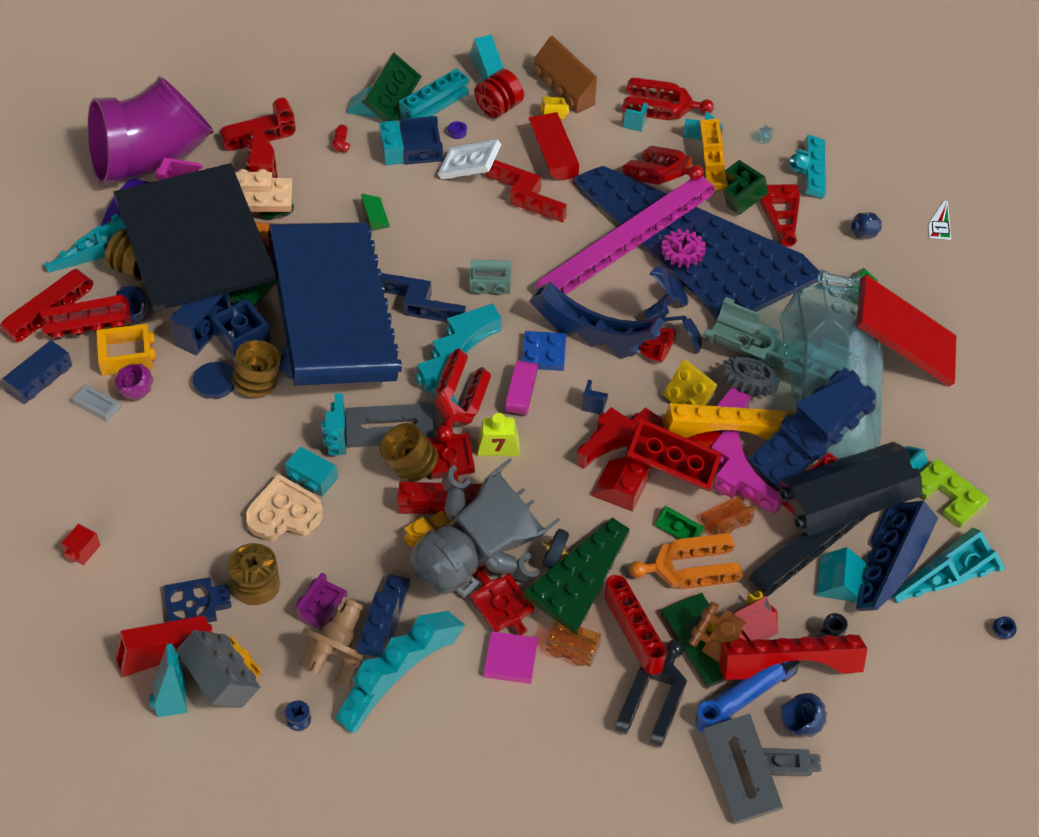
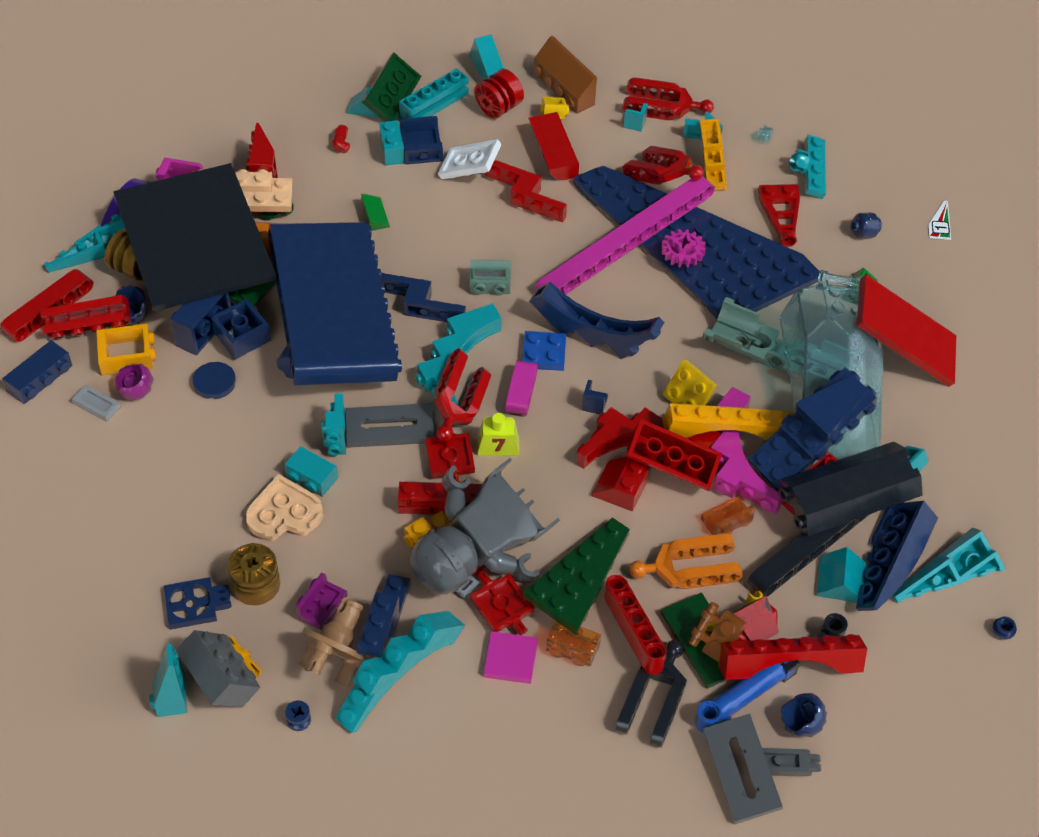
red brick [61,523,101,566] -> none
magenta cylinder [87,75,214,184] -> none
red slope [115,615,213,678] -> none
red beam [219,98,296,151] -> none
pearl gold wheel [232,340,281,398] -> none
pearl gold wheel [379,422,438,482] -> none
dark purple tile [448,121,467,139] -> none
black wheel [542,528,569,569] -> none
red brick [639,328,676,363] -> none
dark blue plant [644,266,702,354] -> none
green slope [654,505,706,539] -> none
dark grey gear [721,356,781,397] -> none
dark green brick [723,160,769,215] -> none
lime plate [920,458,990,528] -> none

